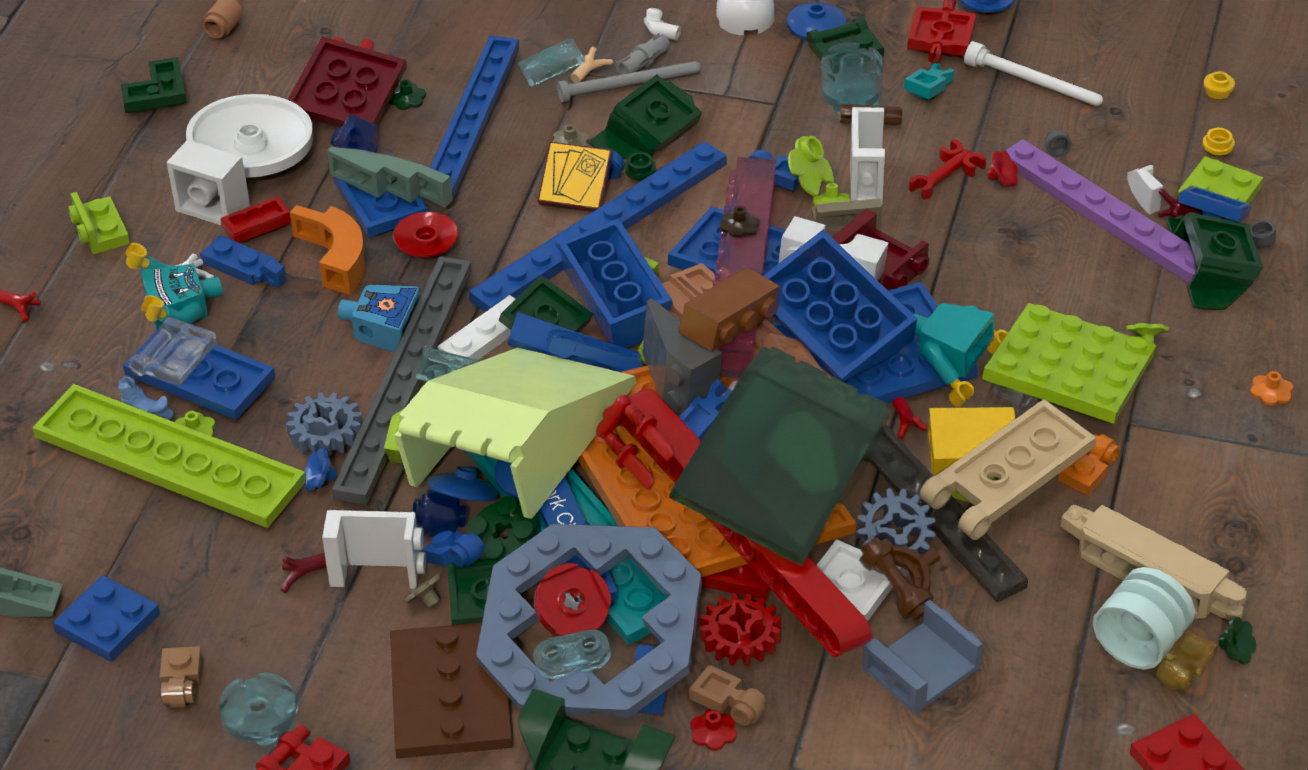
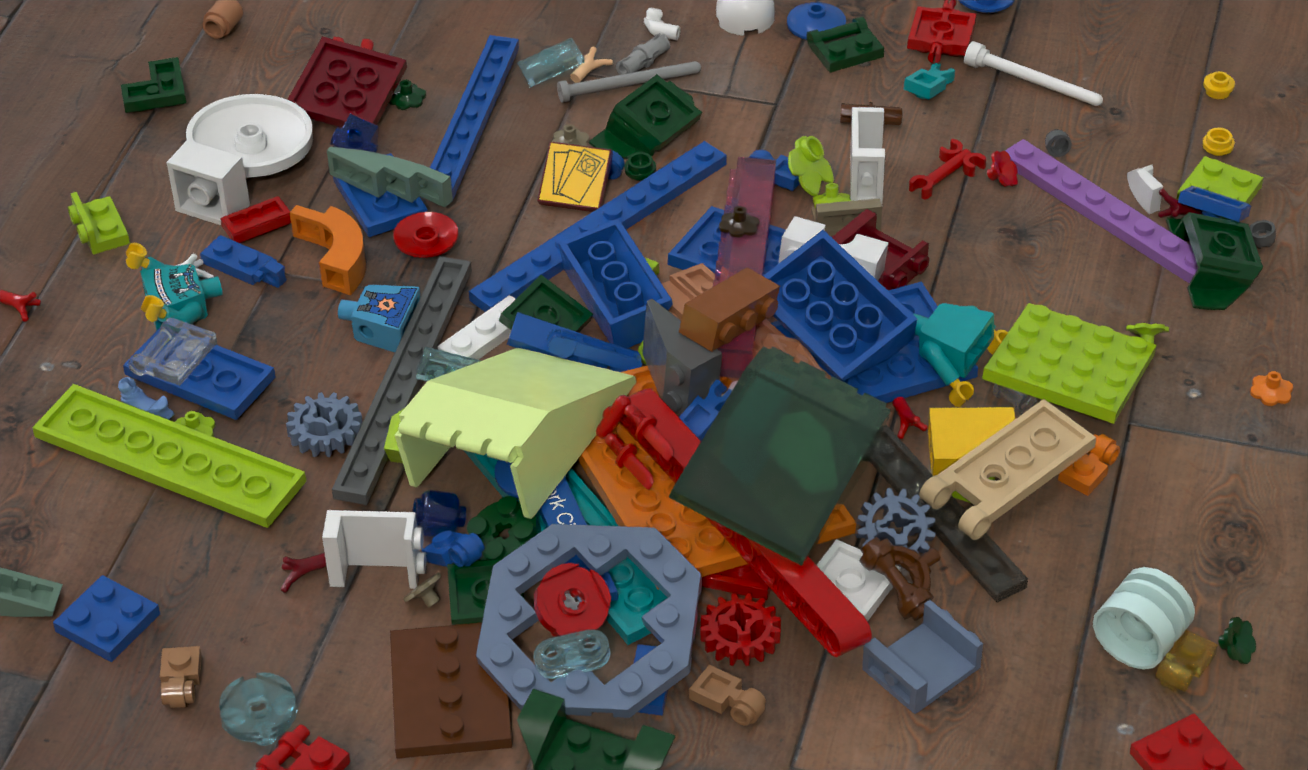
blue plant [304,448,337,492] -> none
blue dish [428,466,499,501] -> none
red plant [690,709,737,751] -> none
clear light blue brick [820,42,883,113] -> none
tan hinge [1060,504,1247,620] -> none

